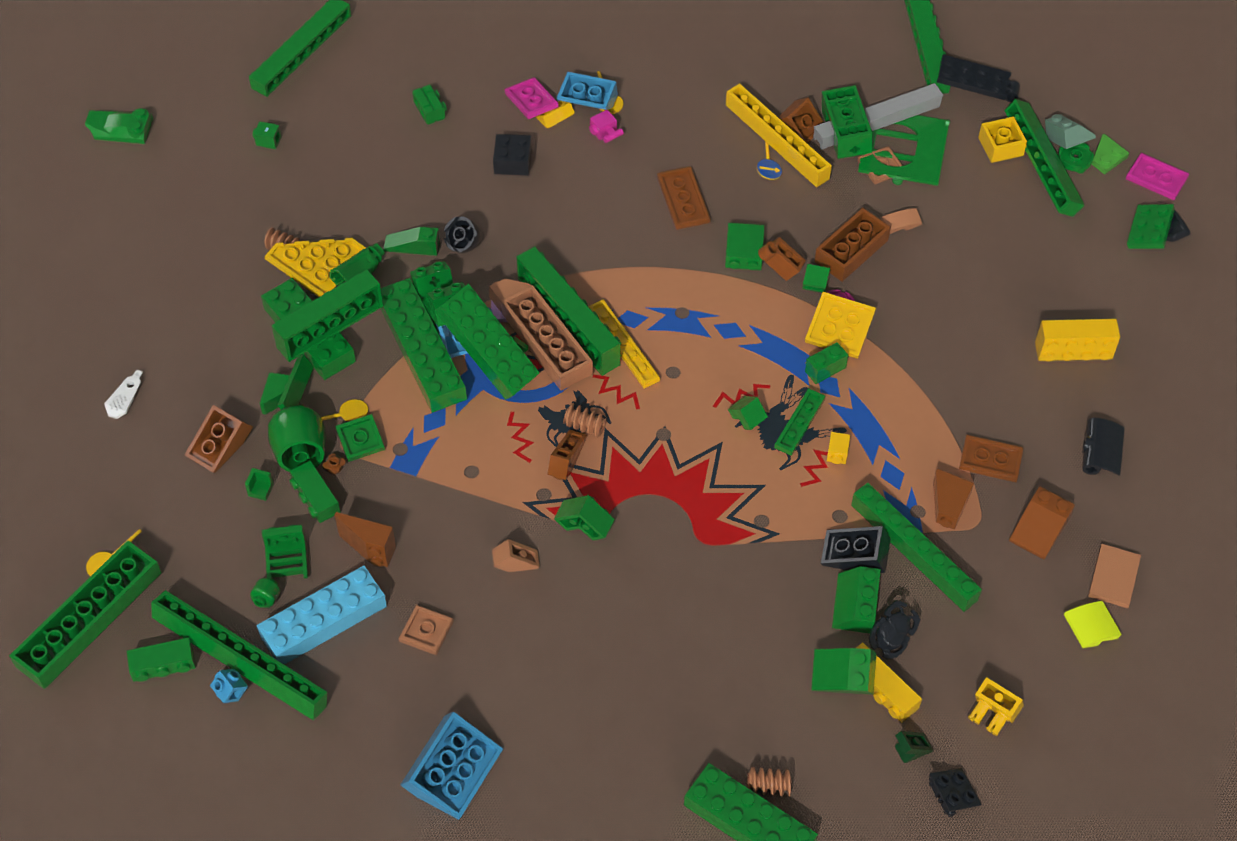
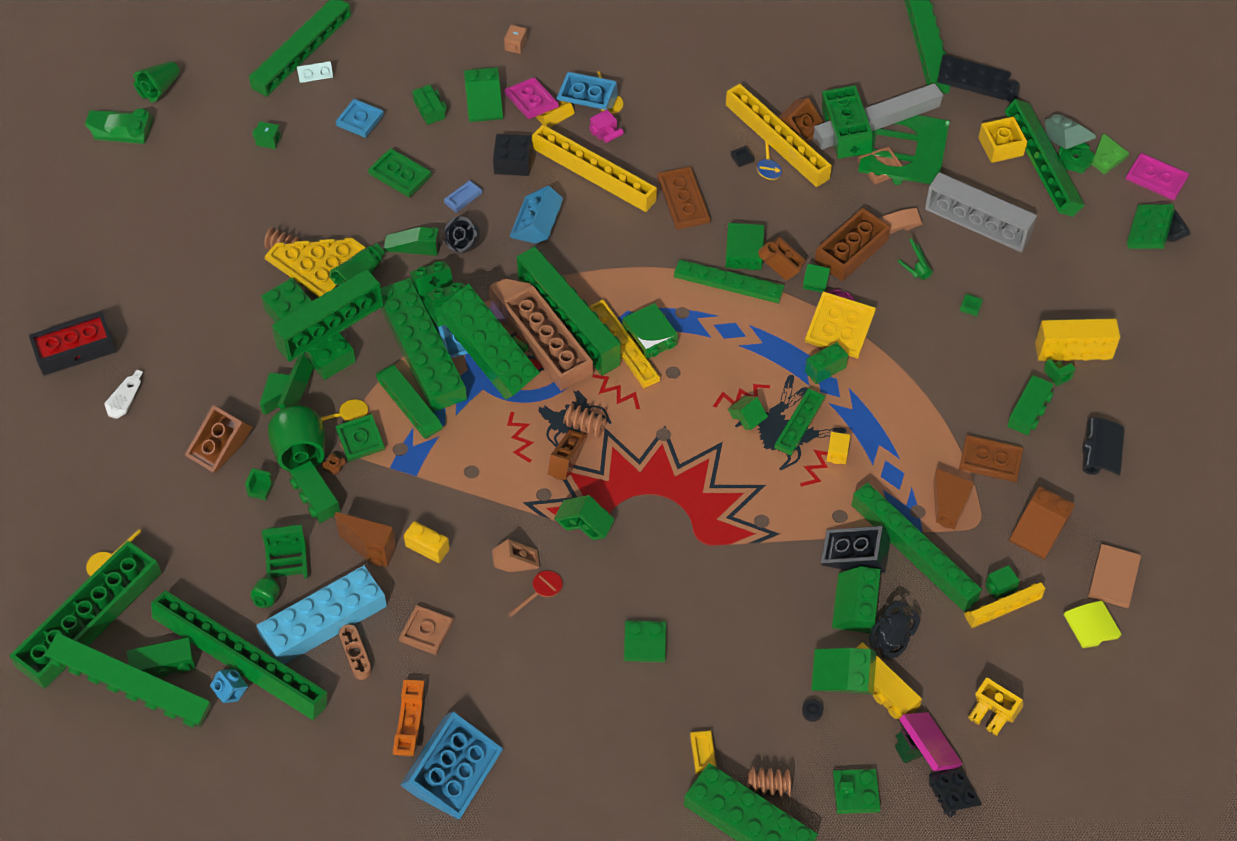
none -> brick [29,311,116,376]
none -> green brick [45,633,212,728]
none -> green cone [133,61,180,102]
none -> light aqua hinge [297,61,333,83]
none -> dark azure plate [336,99,384,138]
none -> nougat beam [339,624,371,680]
none -> green plate [368,148,432,198]
none -> green beam [376,364,443,439]
none -> orange slope [393,680,425,756]
none -> yellow brick [404,521,450,563]
none -> medium blue tile [444,180,482,213]
none -> green slope [464,67,503,122]
none -> nougat brick [504,25,527,54]
none -> red piece [508,571,563,617]
none -> dark azure slope [510,185,563,243]
none -> yellow brick [532,125,657,212]
none -> green panel [623,303,678,359]
none -> green plate [624,621,666,662]
none -> green plate [674,259,784,304]
none -> yellow tile [690,730,717,774]
none -> black tile [730,146,754,167]
none -> black tile [802,699,823,722]
none -> green hinge [832,769,880,814]
none -> green plant [897,238,933,280]
none -> dark pink tile [900,712,963,771]
none -> light grey brick [925,172,1037,253]
none -> green tile [960,294,983,316]
none -> yellow hinge [964,582,1045,628]
none -> green brick [985,565,1020,600]
none -> green brick [1007,375,1054,436]
none -> green panel [1044,359,1076,386]

